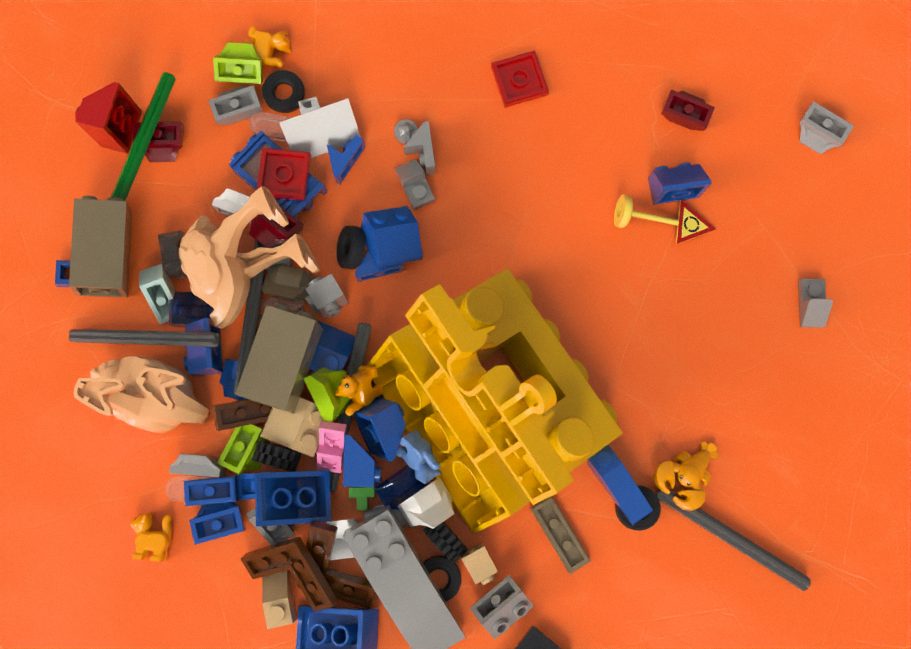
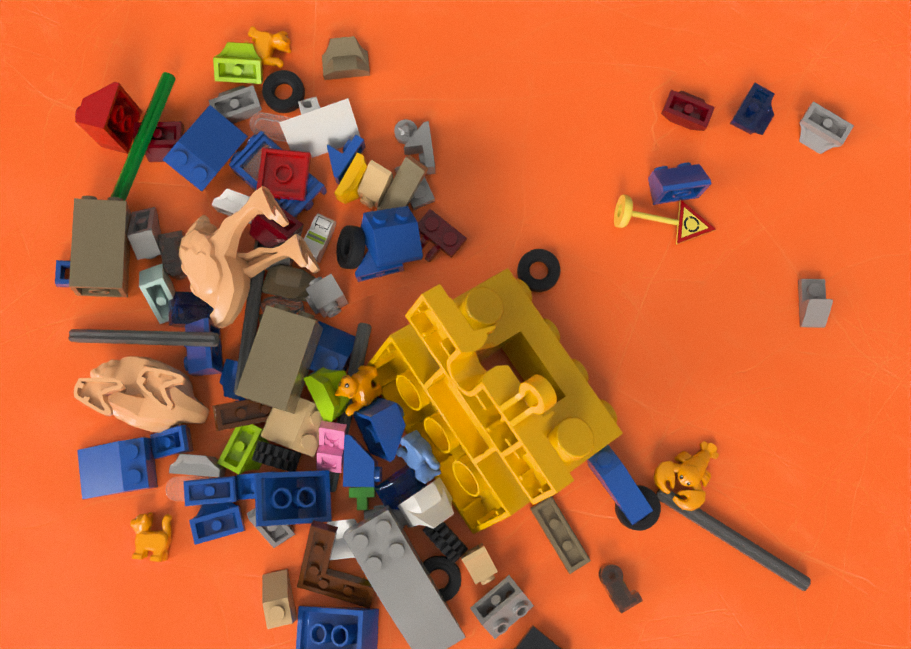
reddish brown plate [241,537,338,612] -> none
red tile [491,50,549,108] -> none
none -> slope [77,437,158,499]
none -> light grey slope [127,207,163,260]
none -> blue slope [150,425,193,459]
none -> blue slope [163,105,248,191]
none -> white leg [304,213,336,263]
none -> dark tan slope [322,36,370,80]
none -> yellow slope [334,152,368,204]
none -> tan slope [358,160,393,209]
none -> dark tan tile [376,155,428,211]
none -> dark red hinge [418,209,467,262]
none -> black tyre [517,249,561,292]
none -> clear smoke leg [598,563,643,614]
none -> clear blue slope [730,82,775,135]

